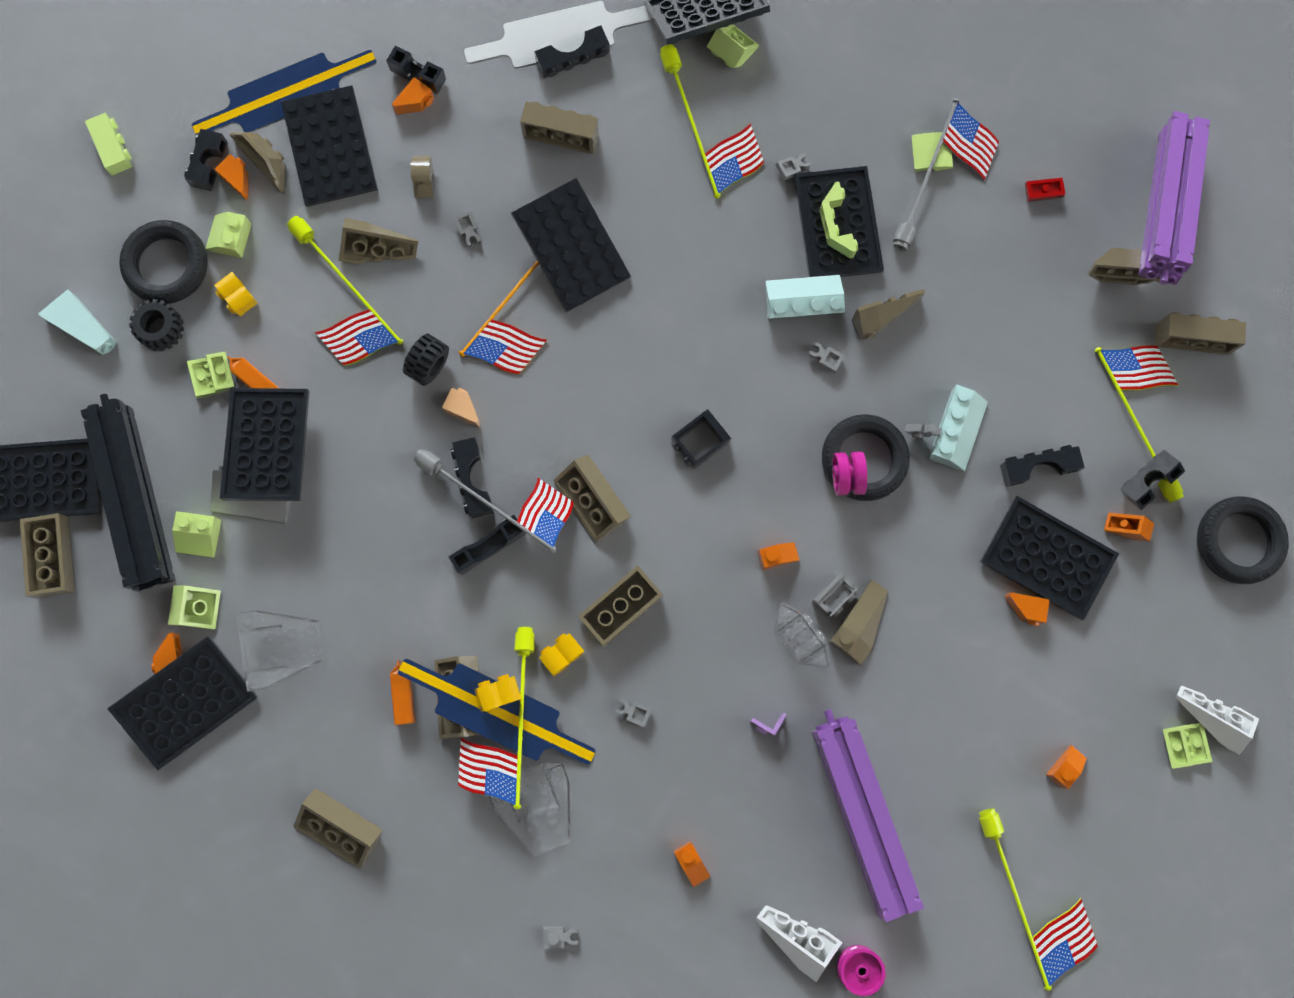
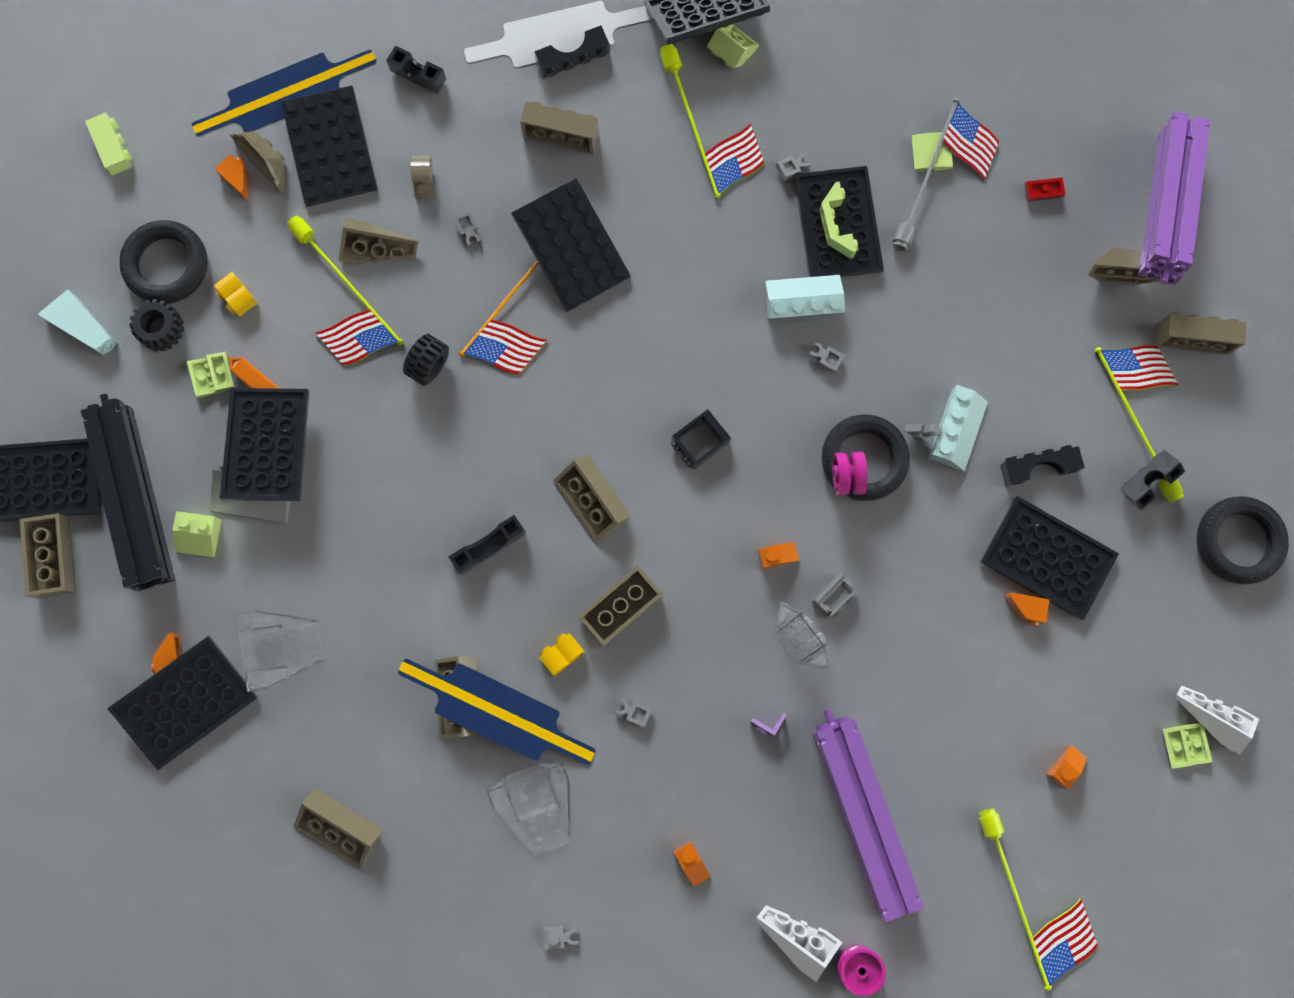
yellowish green slope [168,585,221,629] -> none
black arch [184,129,227,191] -> none
yellowish green slope [205,212,252,258] -> none
orange piece [390,660,416,725] -> none
orange slope [391,77,434,115] -> none
flag [414,449,574,553] -> none
light nougat slope [442,388,480,427] -> none
black arch [450,437,494,519] -> none
flag [458,627,535,810] -> none
yellow brick [474,674,522,712] -> none
dark tan wedge [828,580,888,665] -> none
dark tan wedge [852,289,925,340] -> none
orange slope [1104,512,1154,542] -> none

